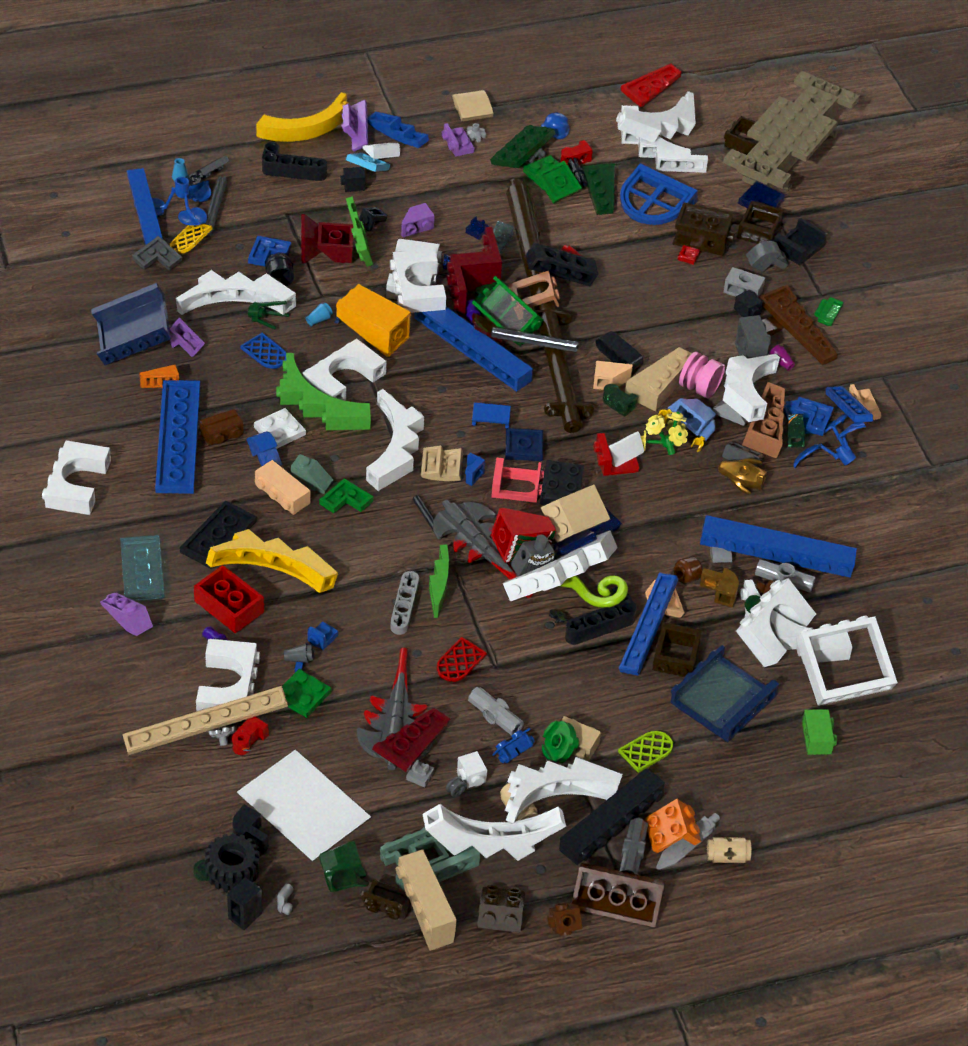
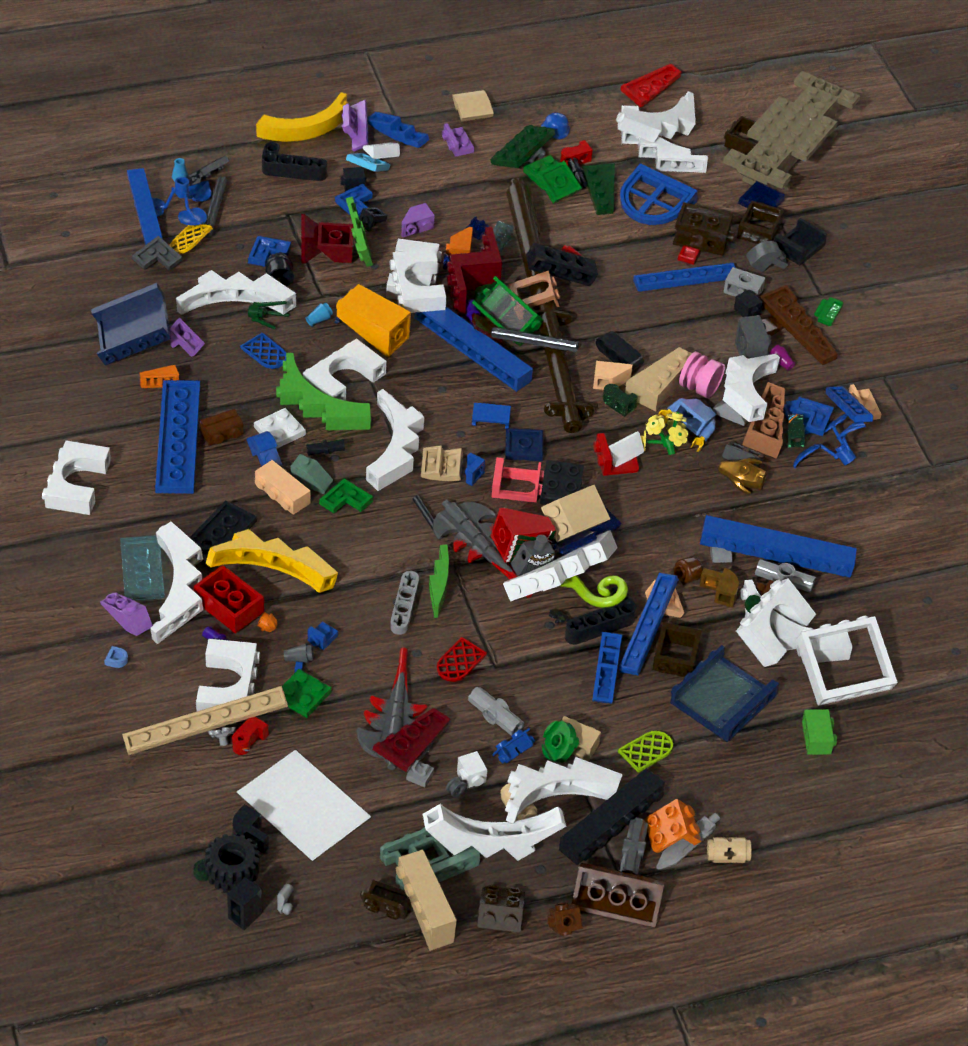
dark green piece [319,841,369,893] -> none
light grey plant [465,123,486,143] -> none
none -> medium blue tile [105,646,128,668]
none -> white arch [150,521,203,644]
none -> orange plate [257,612,277,632]
none -> black pin [306,439,345,456]
none -> blue plate [335,184,373,217]
none -> orange slope [446,227,473,261]
none -> blue slope [592,632,622,704]
none -> blue tile [633,263,736,292]

